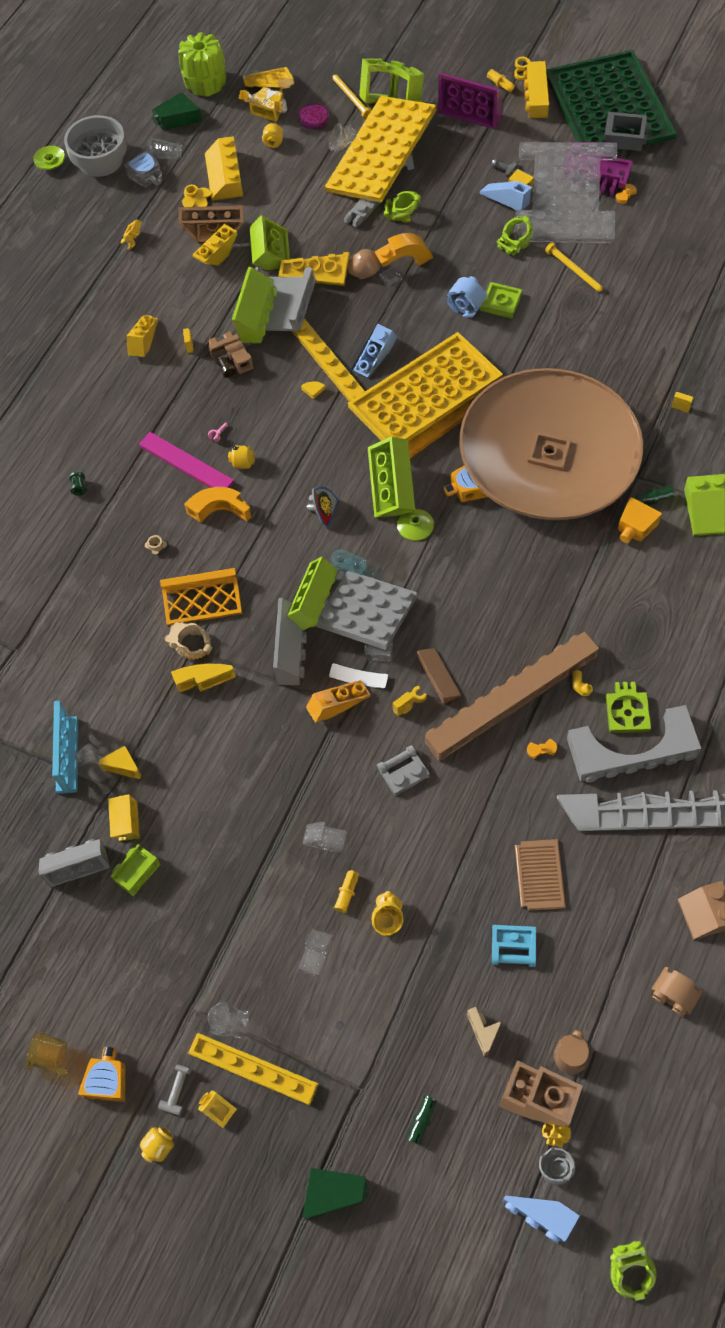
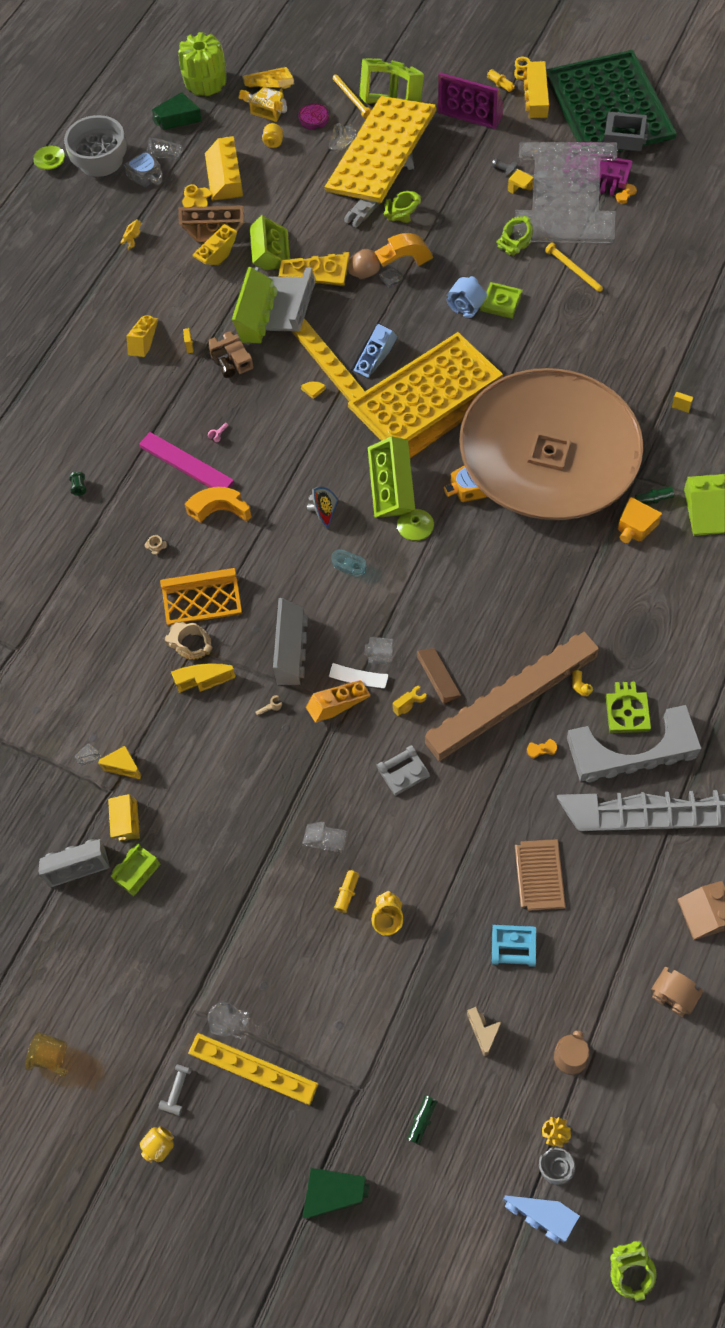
medium azure fence [52,701,78,794] -> none
torso [78,1047,125,1102] -> none
yellow bracket [198,1090,237,1128] -> none
yellow head [228,446,255,469] -> none
lime brick [287,556,338,630] -> none
clear slope [298,929,333,977] -> none
light grey plate [315,570,417,650] -> none
light blue slope [480,181,532,212] -> none
medium nougat slope [499,1060,583,1127] -> none
none -> tan hand [256,695,282,716]

